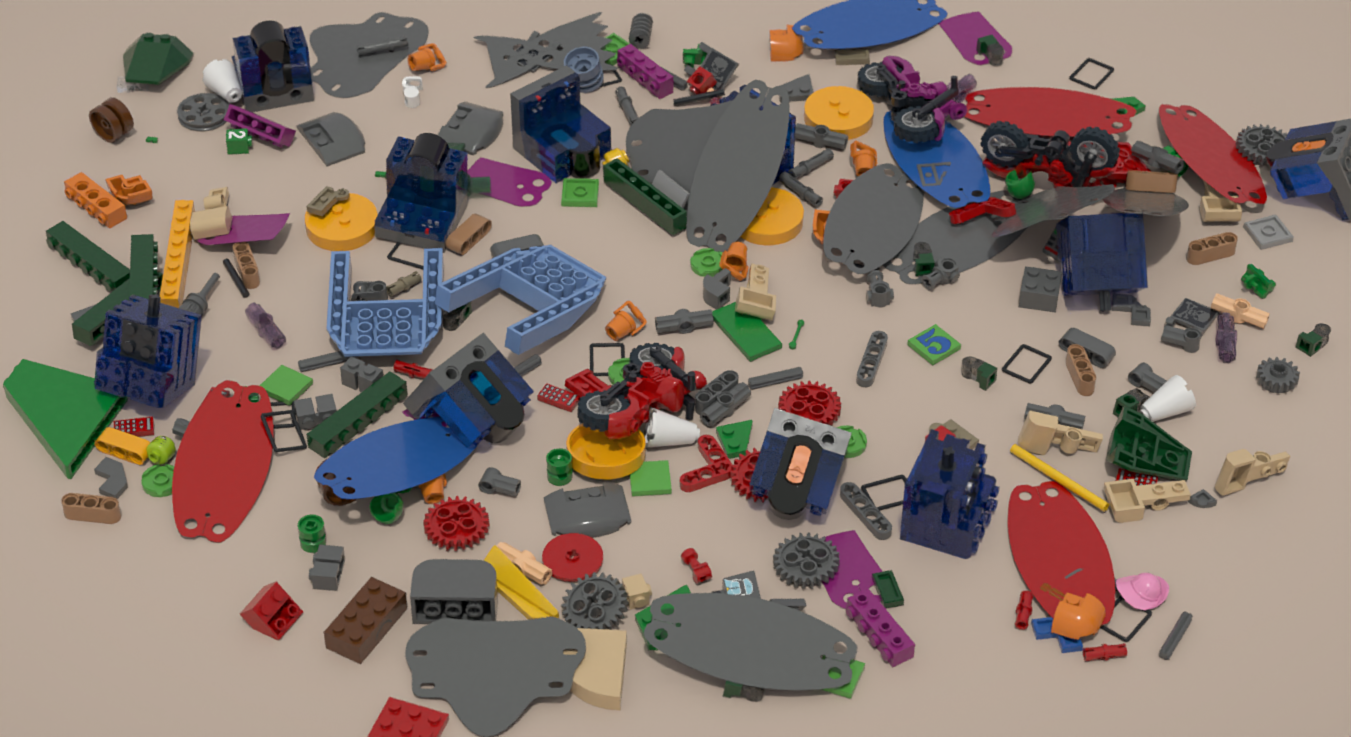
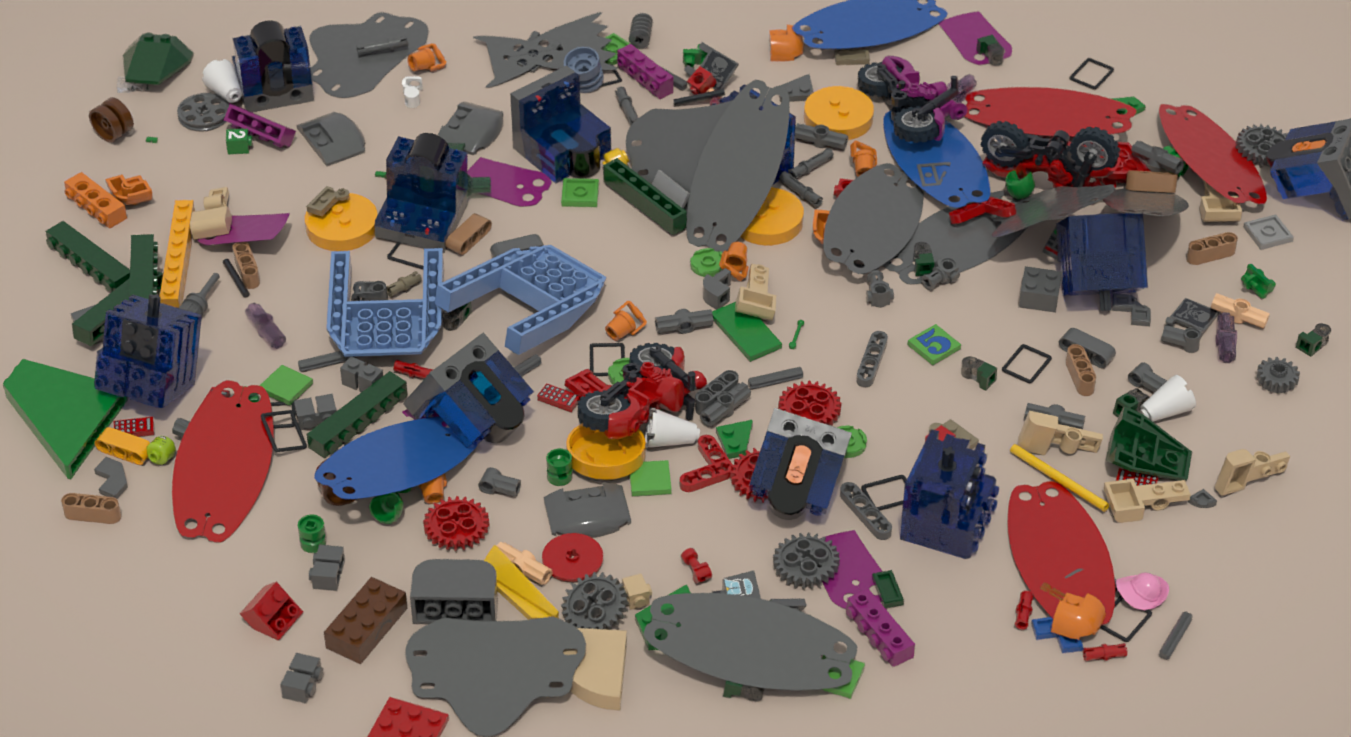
bright green tile [141,464,174,497] -> none
none -> dark grey piece [280,653,324,704]

